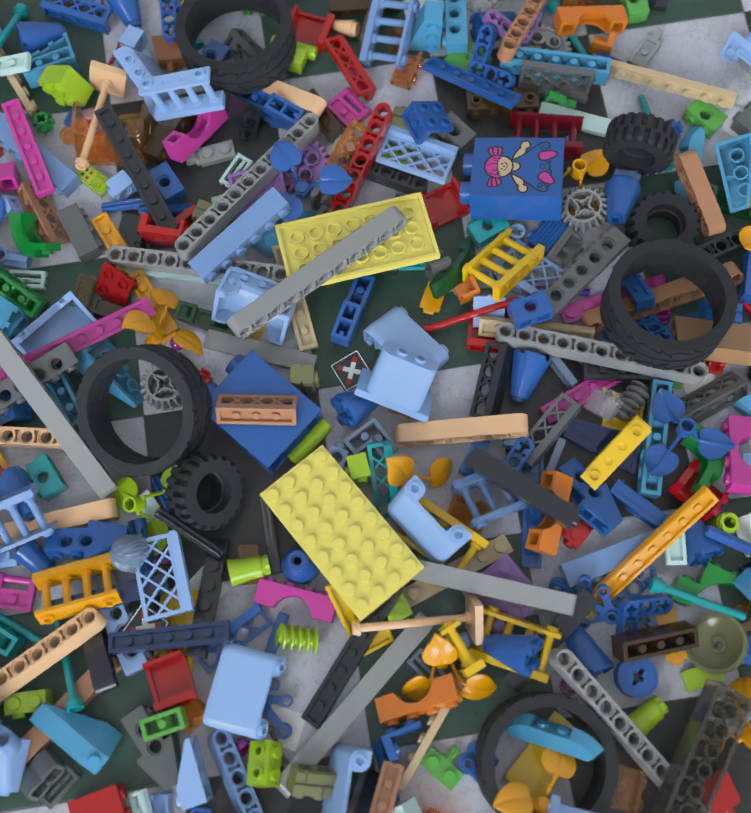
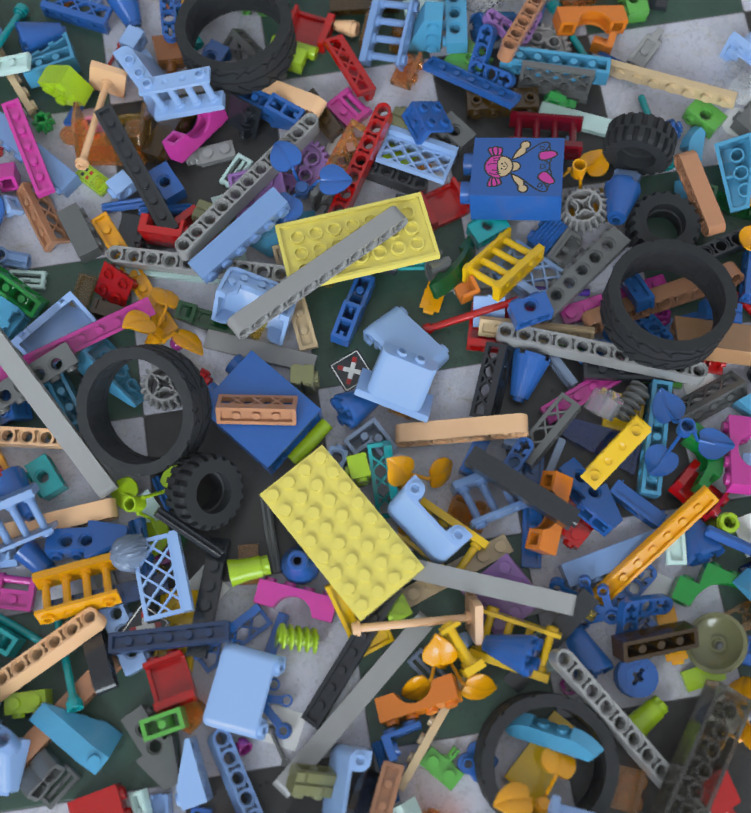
green arch [9,213,61,258] -> none
lime brick [246,740,283,788] -> none
light blue bush [510,223,526,242] -> none
teal piece [649,576,747,620] -> none

